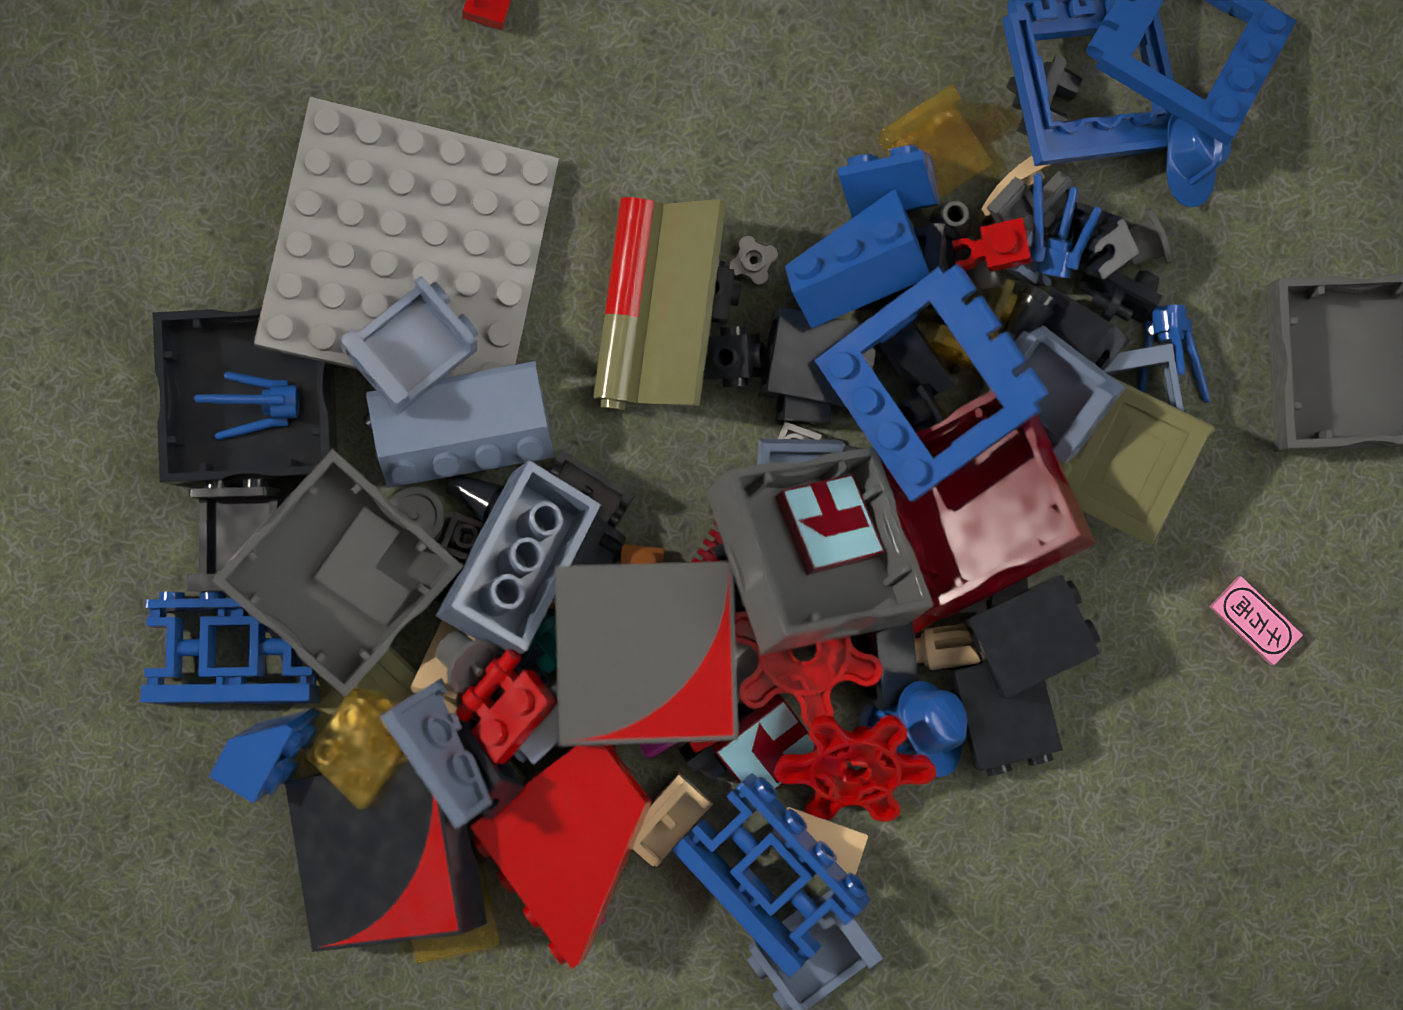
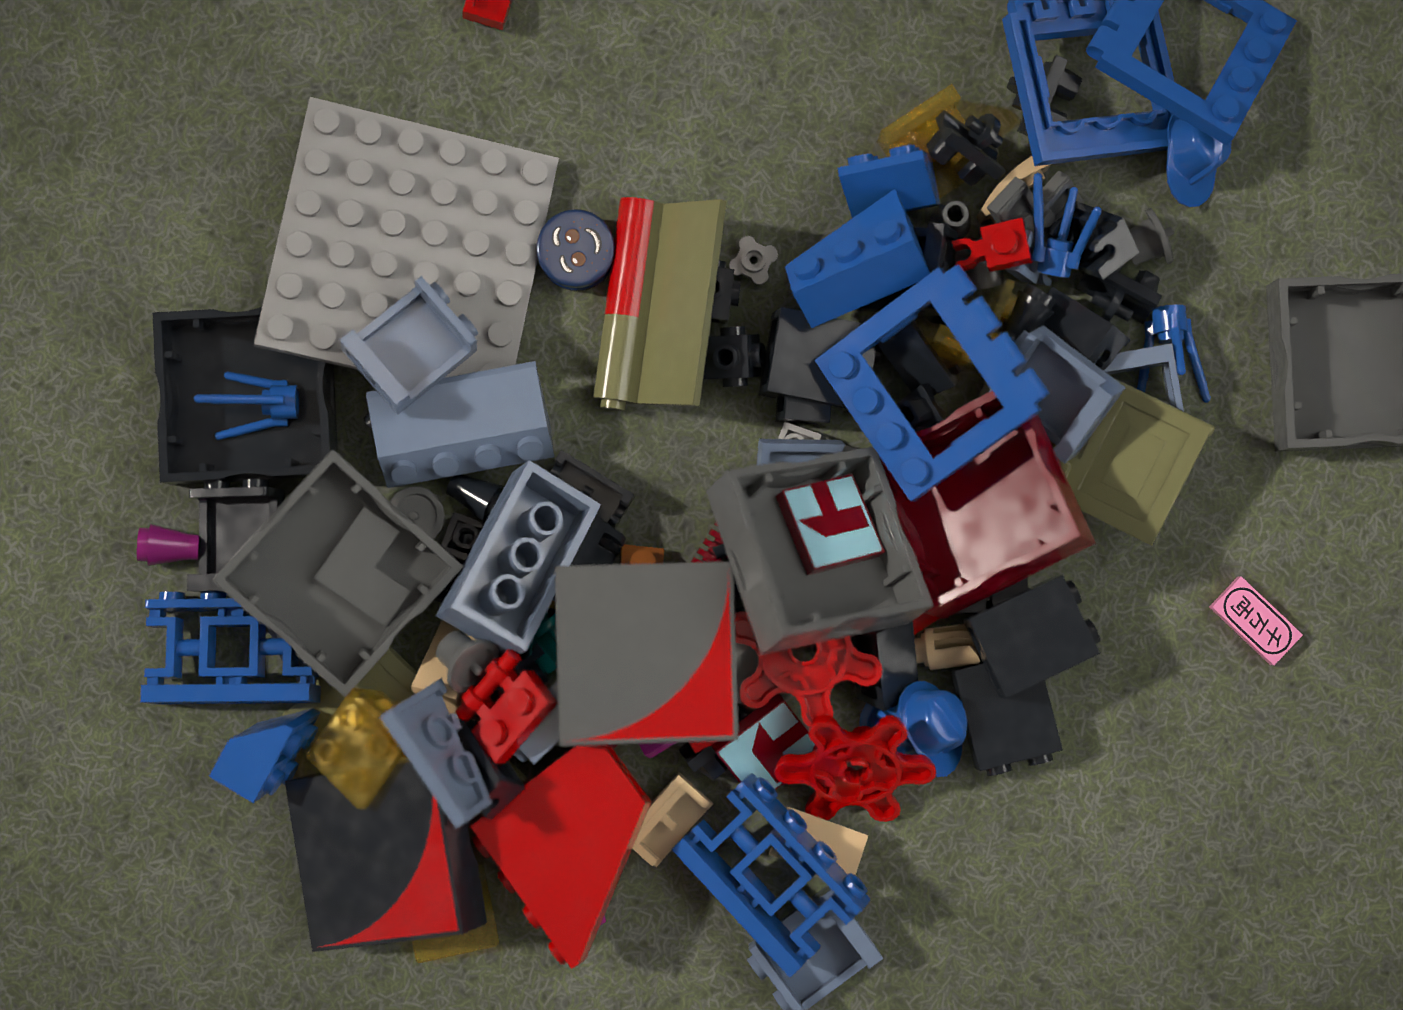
none -> magenta cone [137,524,199,566]
none -> dark blue head [537,209,615,291]
none -> black hips [926,110,1006,187]

